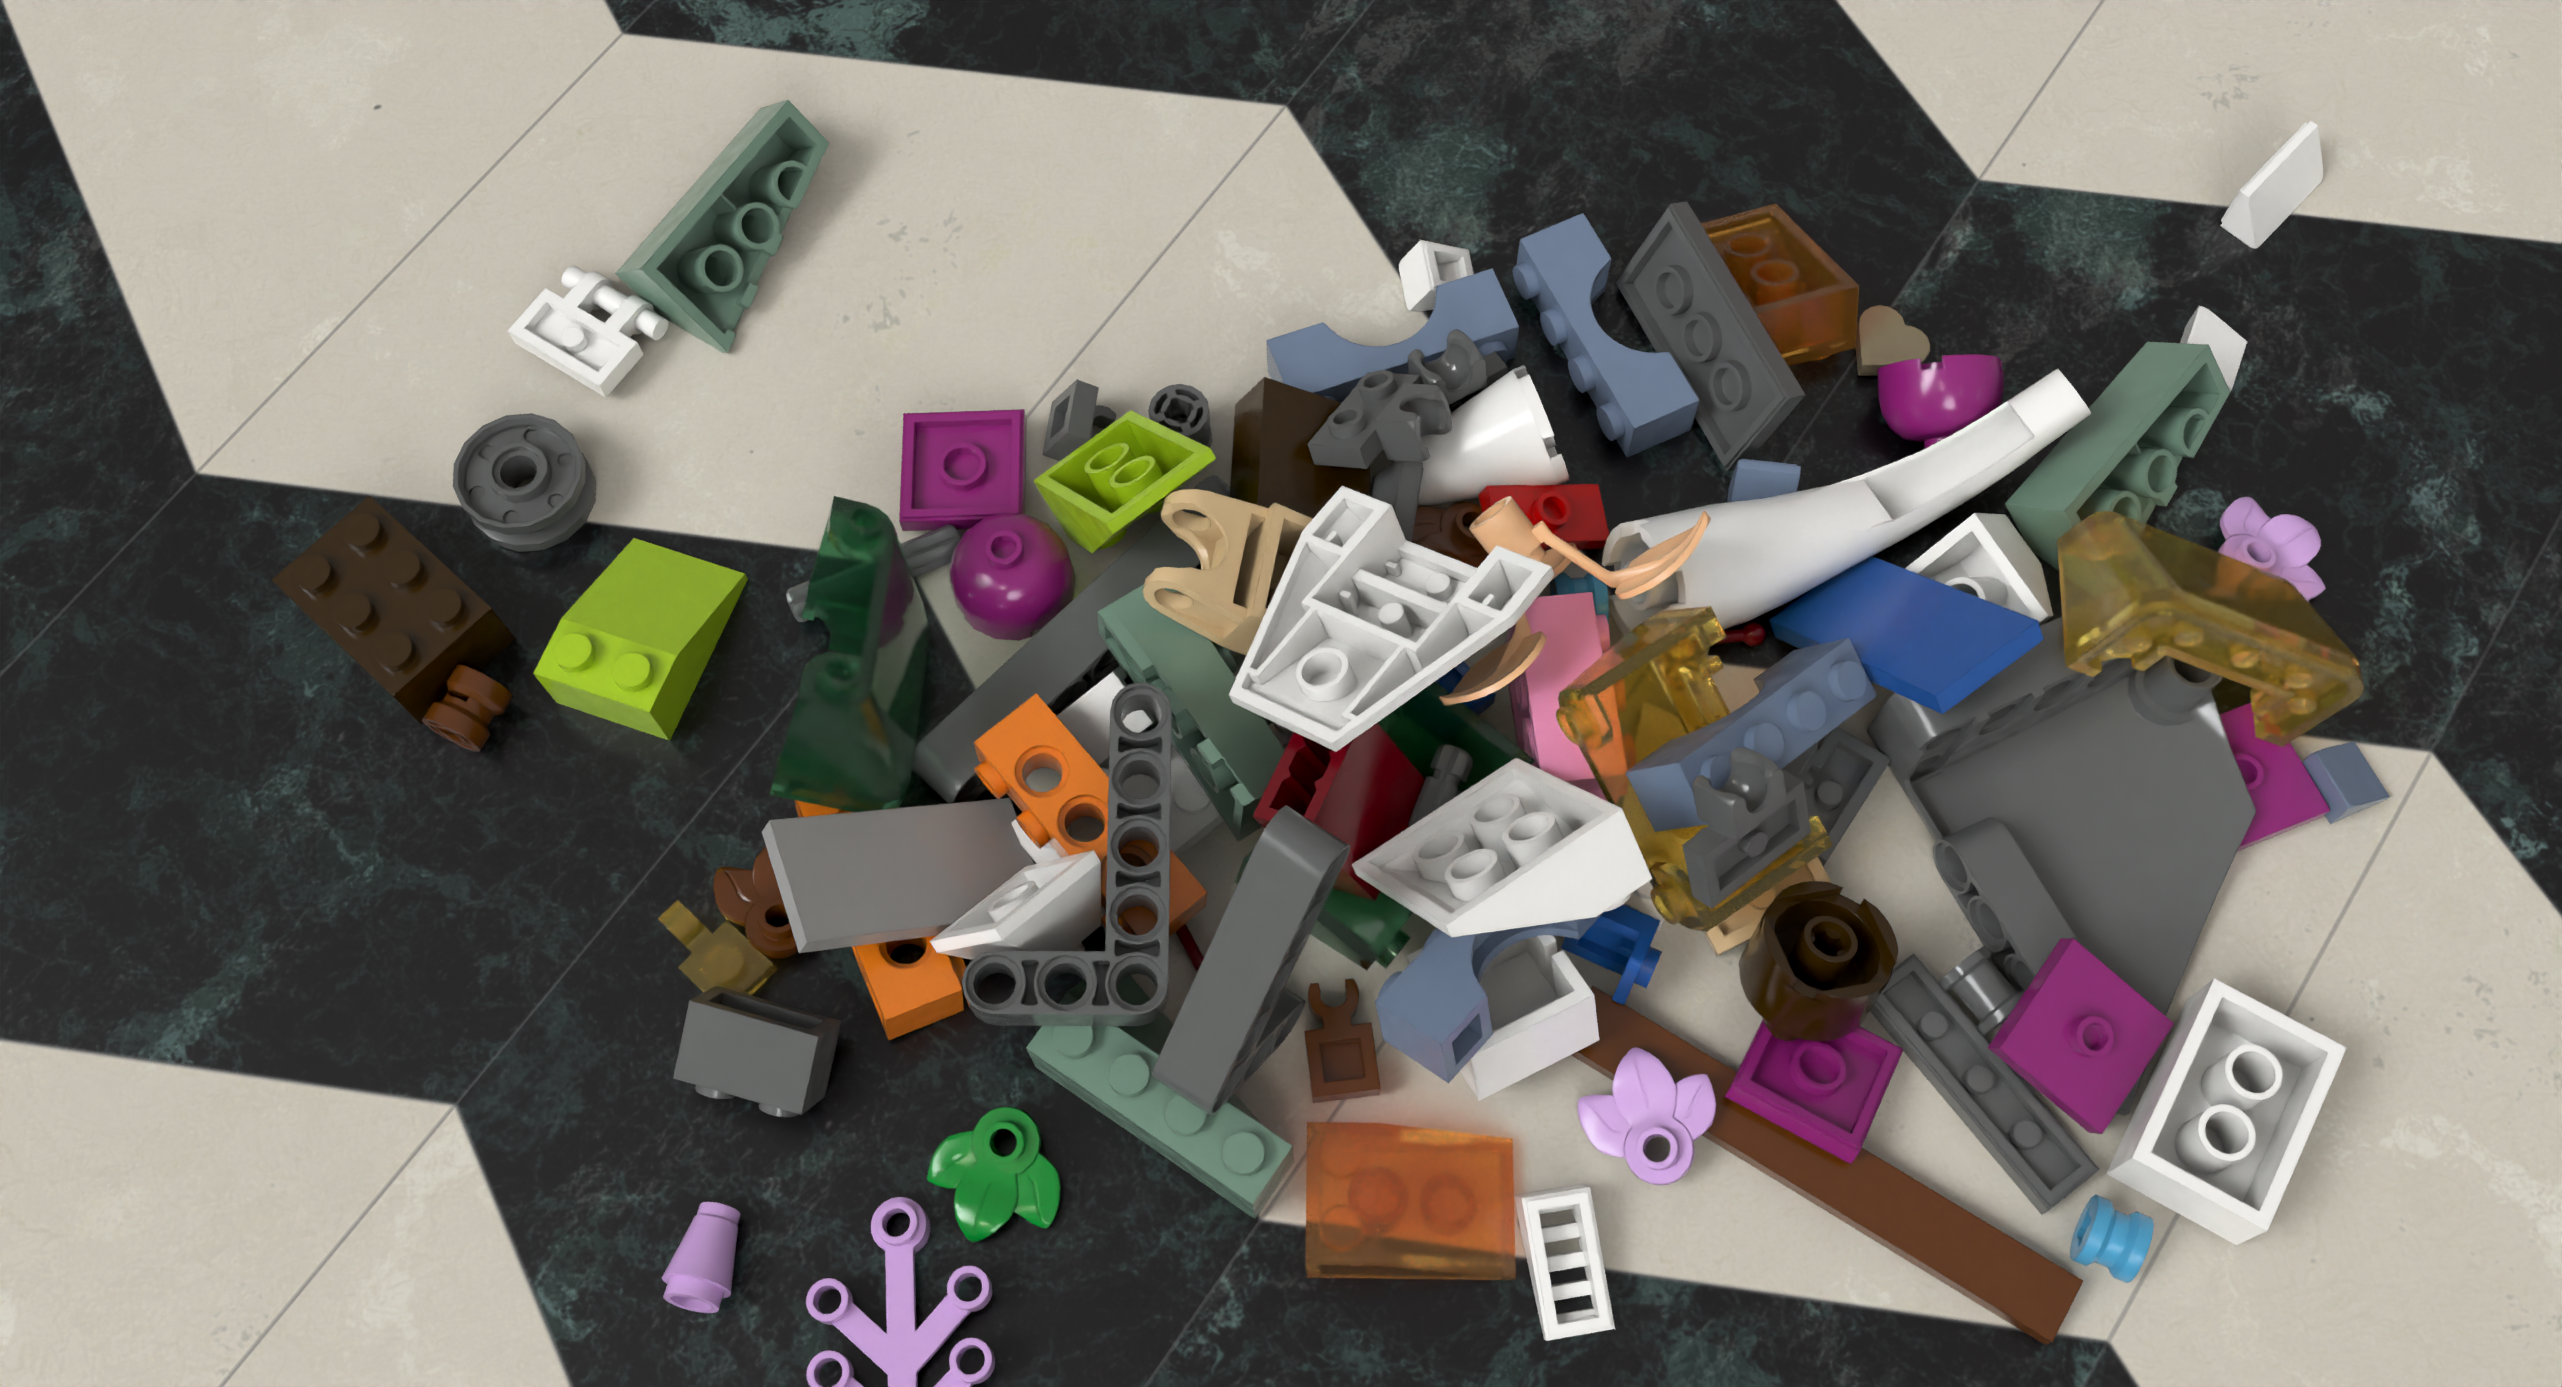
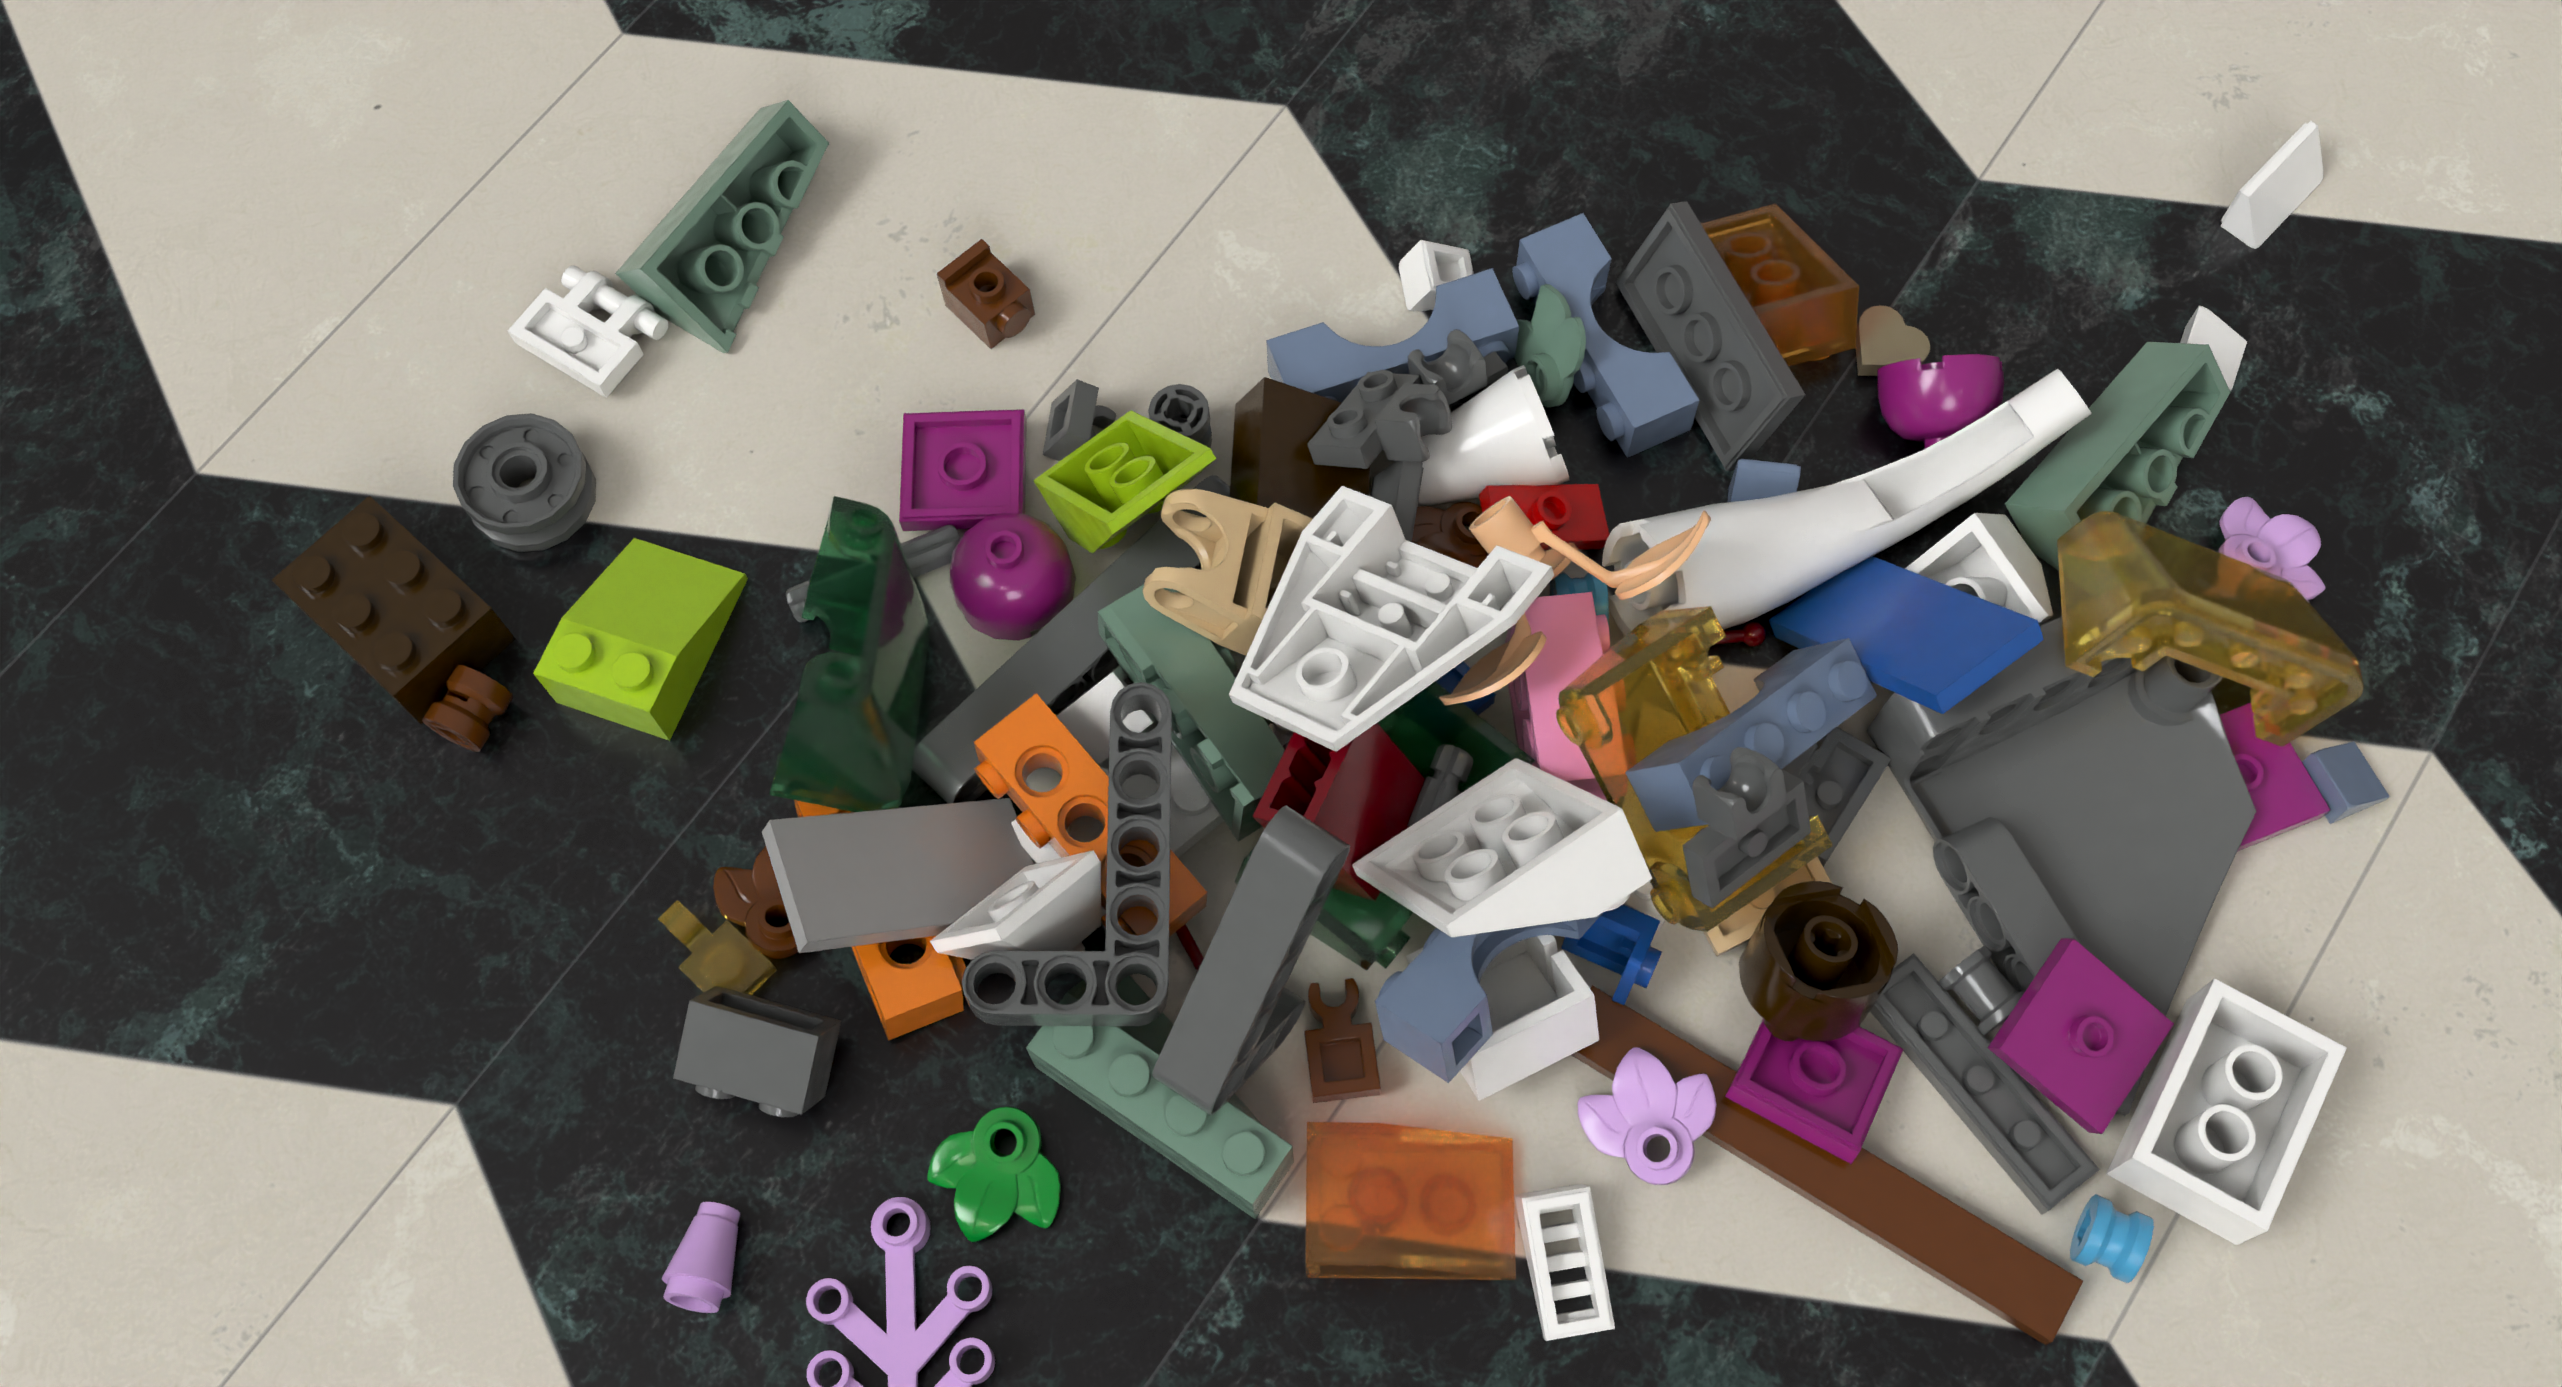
none -> reddish brown brick [937,239,1035,349]
none -> sand green plate [1514,284,1586,407]

